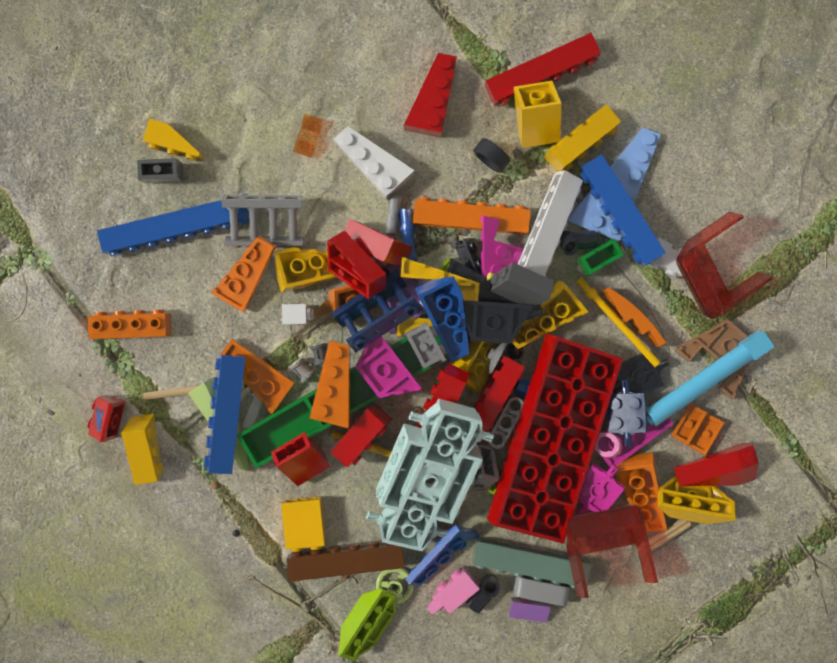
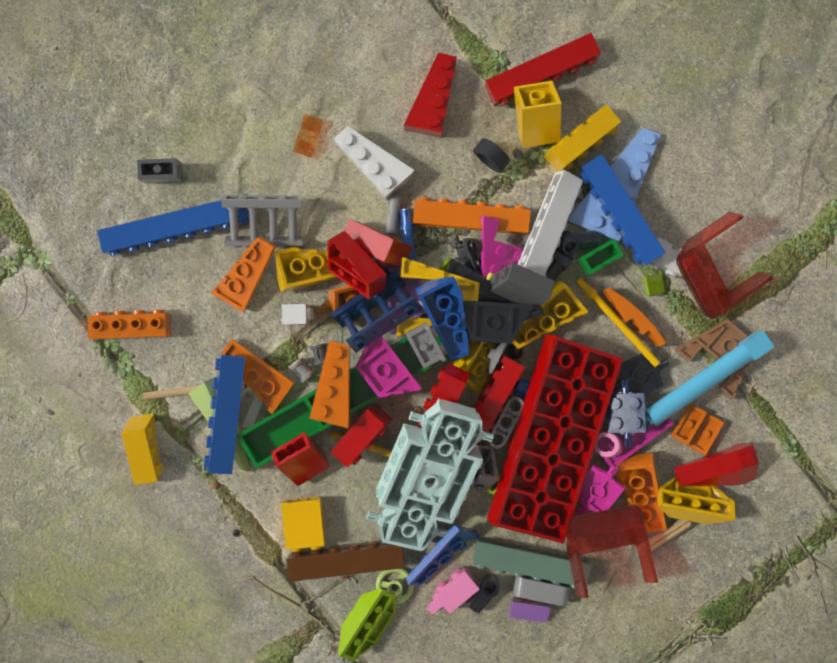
red slope [87,396,126,442] -> none
yellow slope [143,119,204,161] -> none
none -> black piece [546,247,574,281]
none -> lime slope [642,274,665,296]

